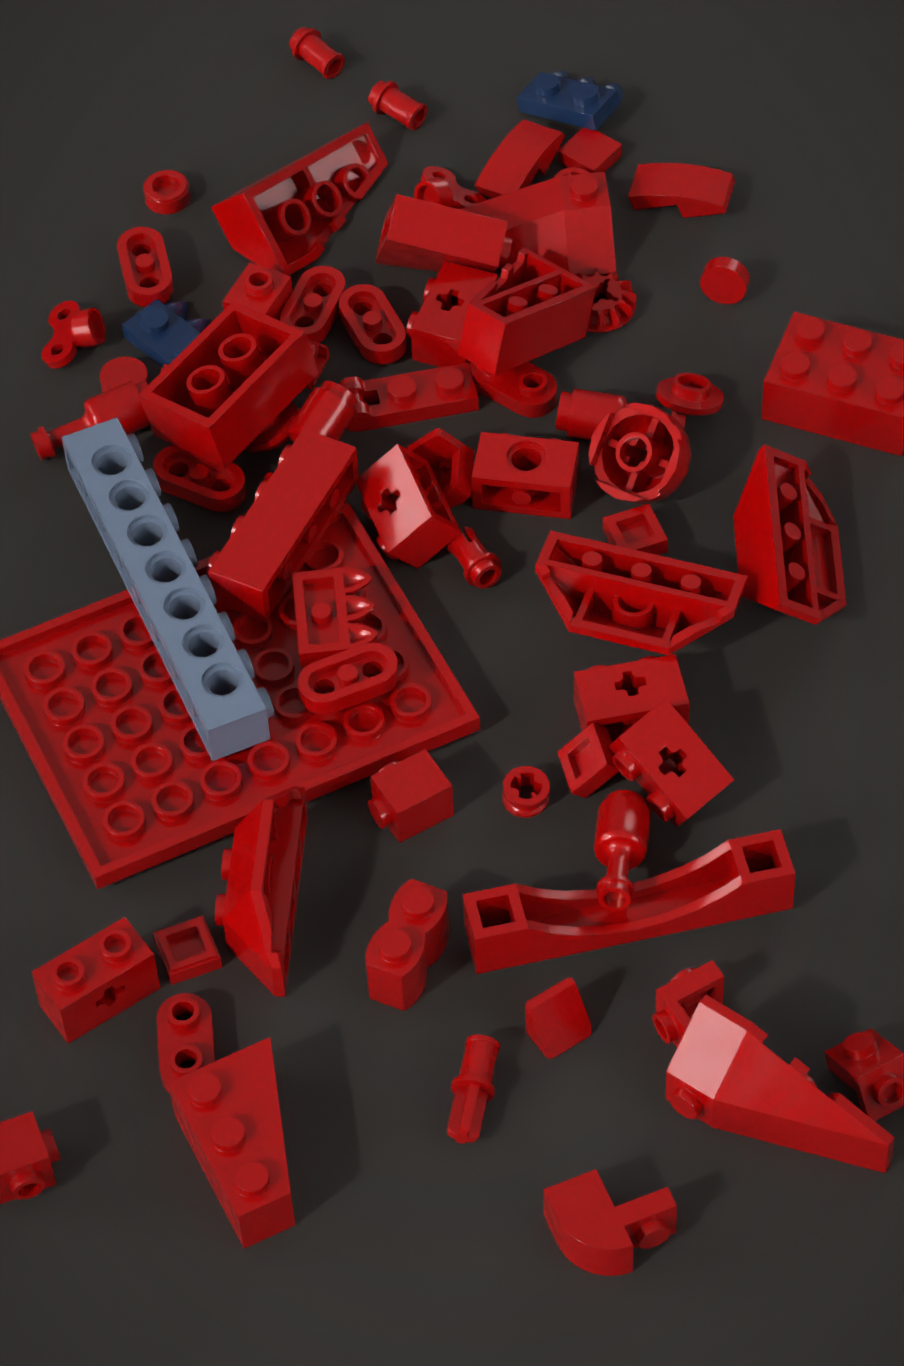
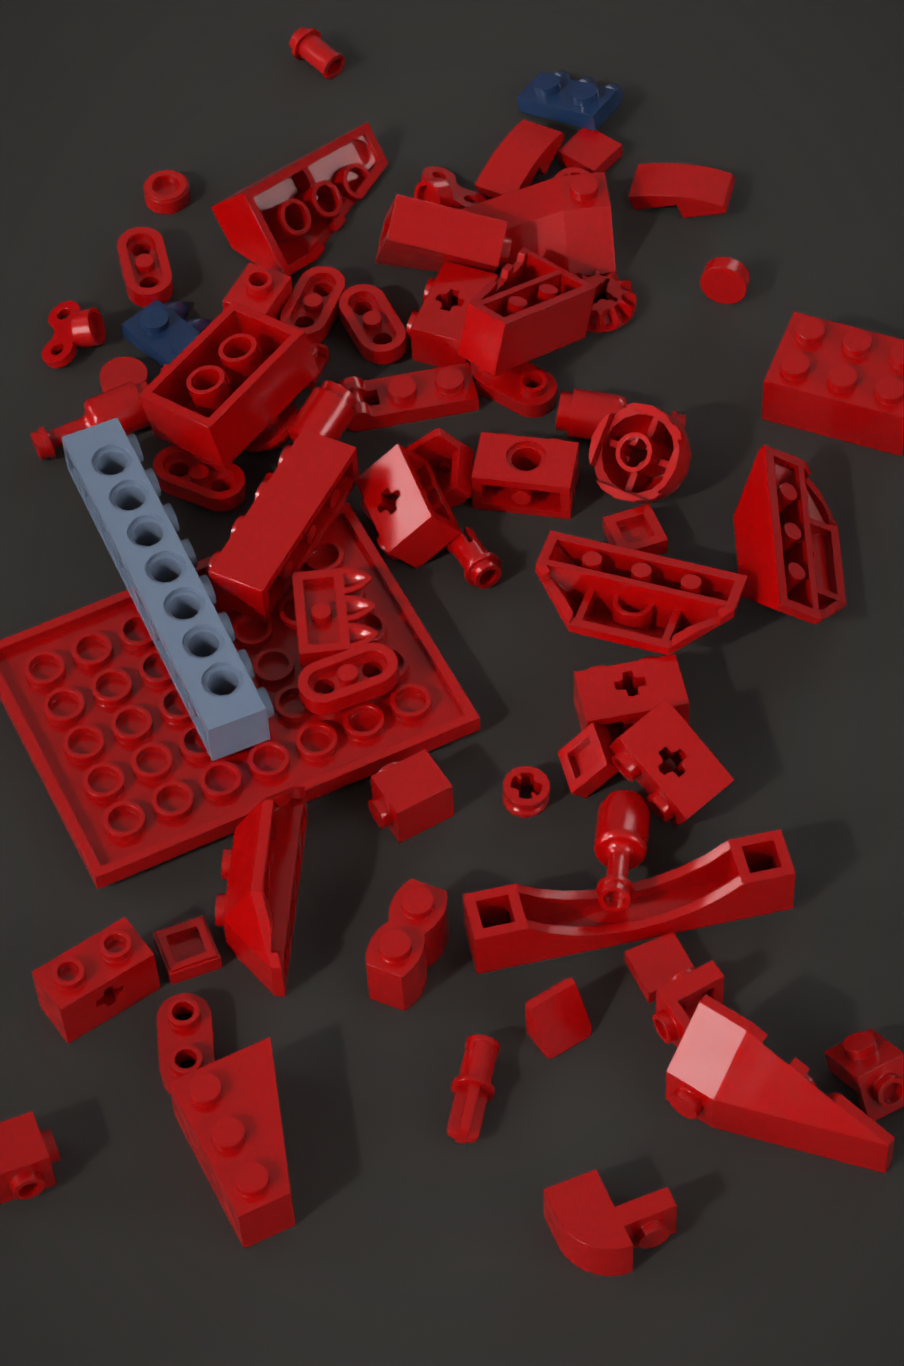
red pin [368,80,428,131] -> none
red piece [656,373,724,415] -> none
none -> red tile [624,931,695,1003]

